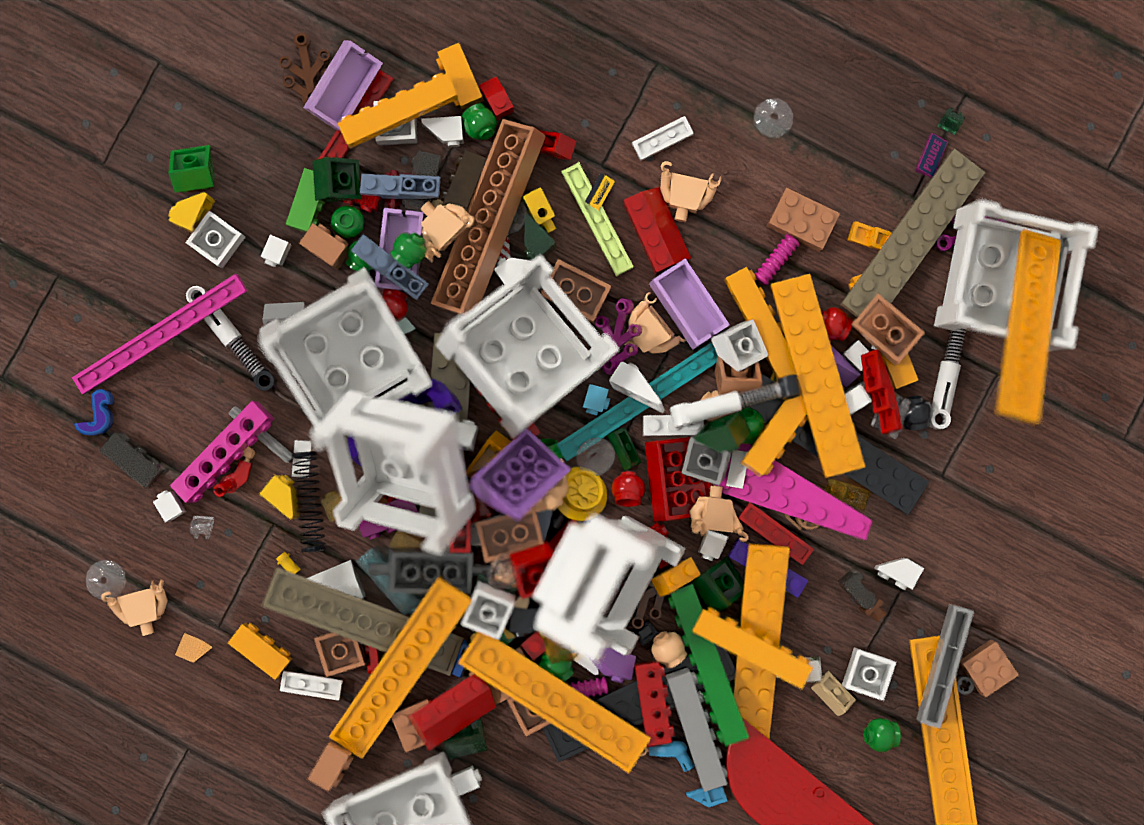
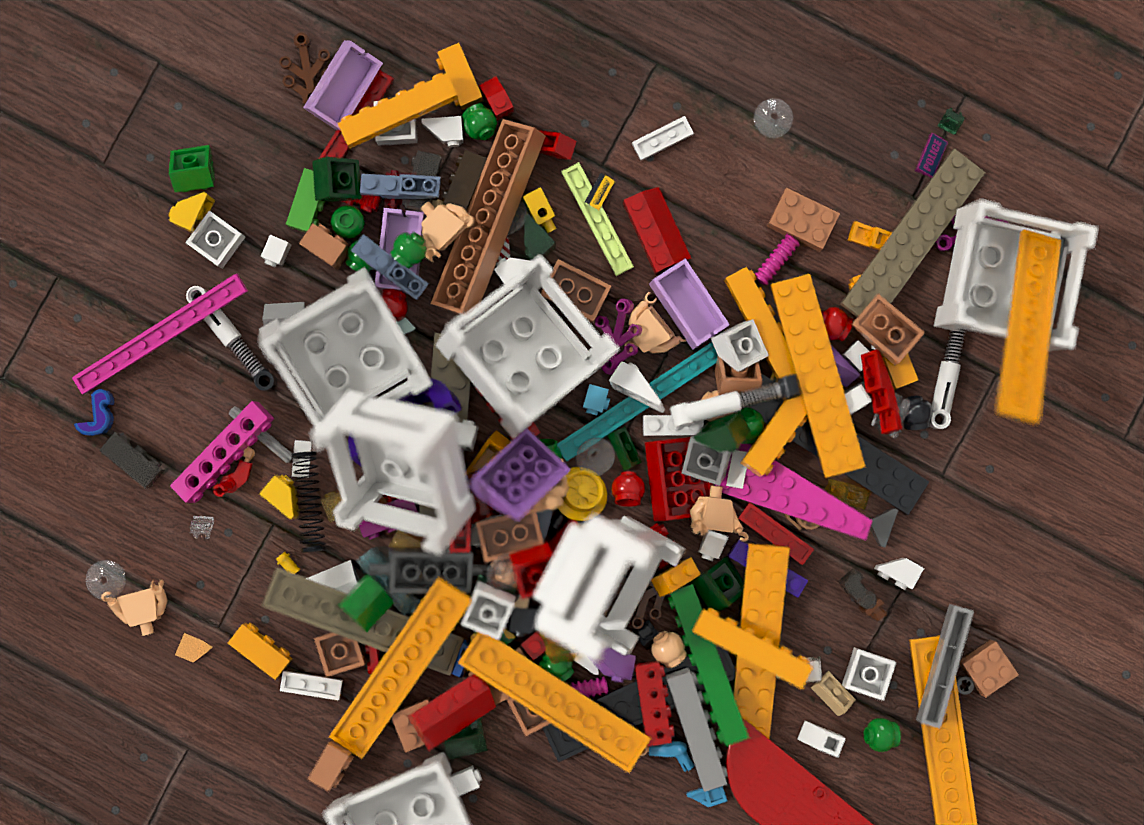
white brick [153,490,186,522] -> none
light nougat torso [660,161,722,222] -> none
none -> green slope [337,575,394,633]
none -> white slope [798,721,845,757]
none -> dark grey slope [870,508,898,547]

